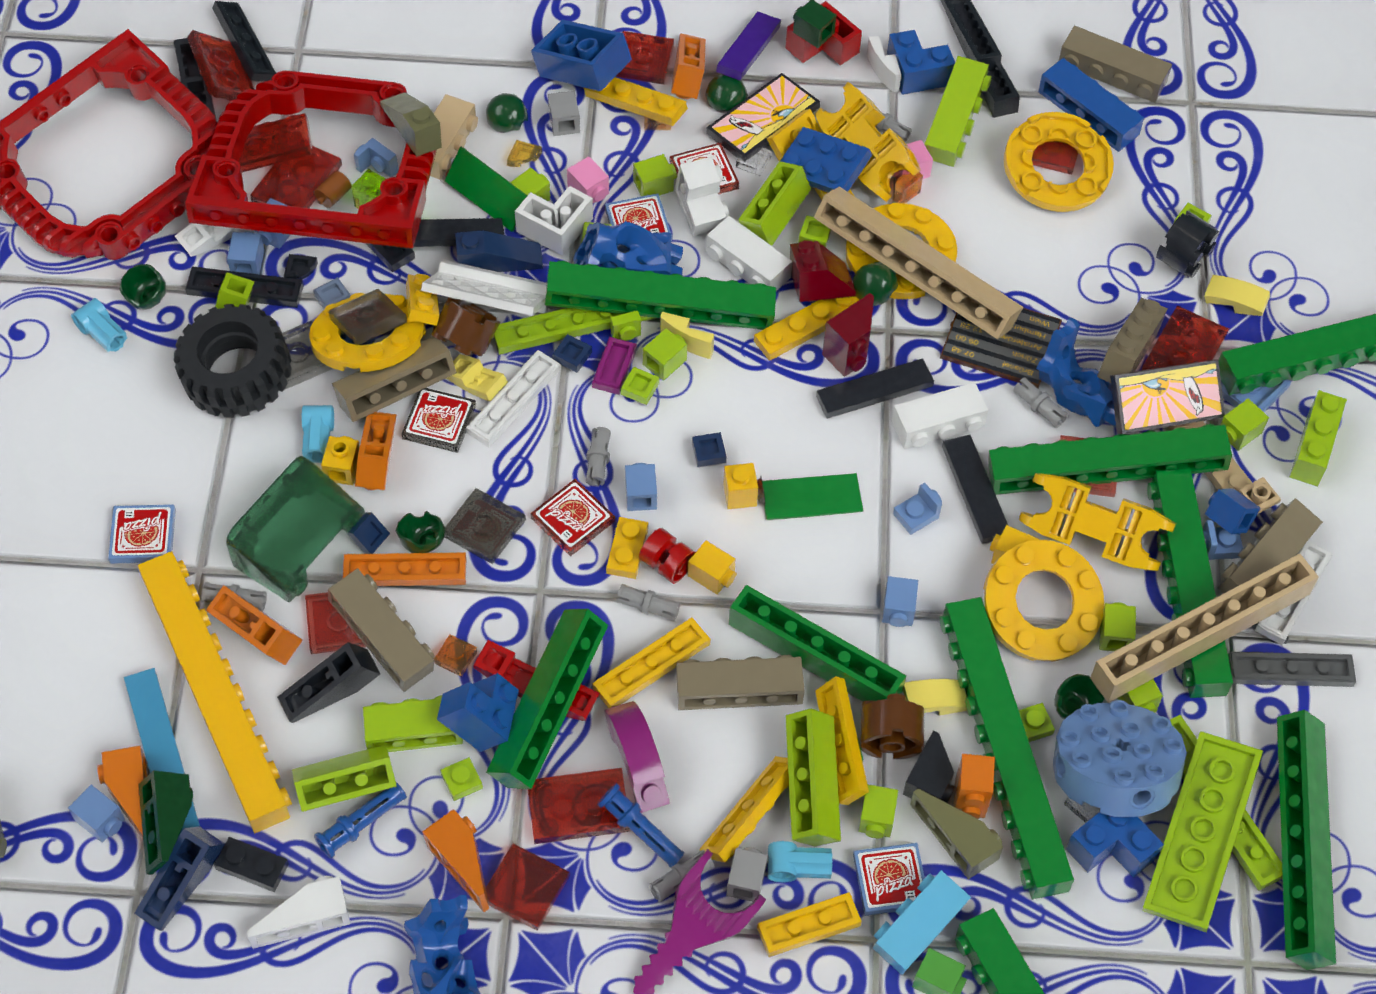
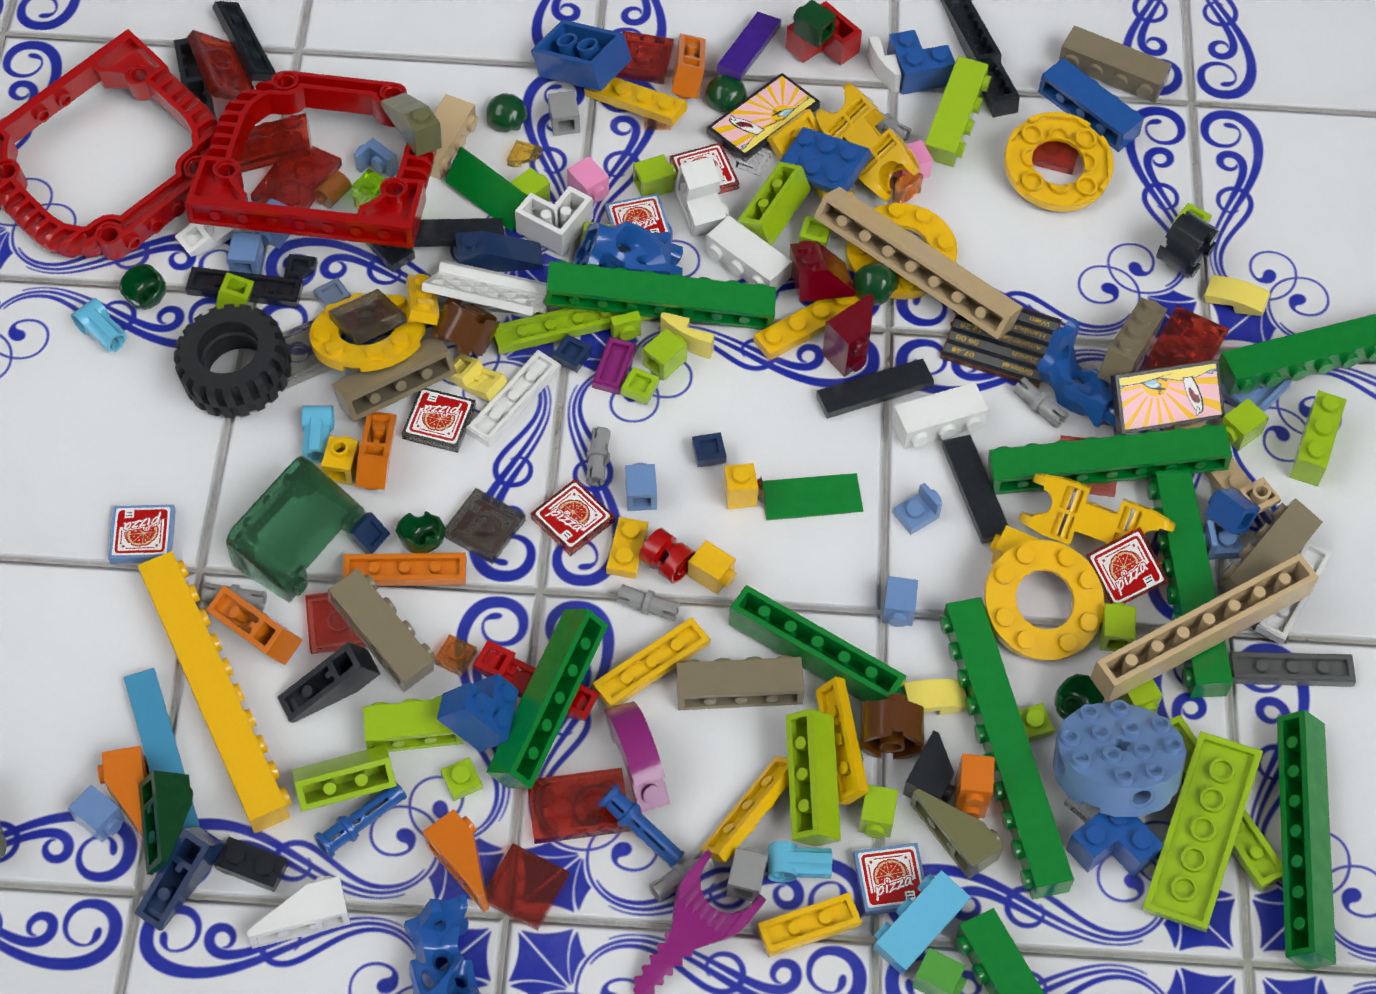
none -> tile [1085,527,1169,604]

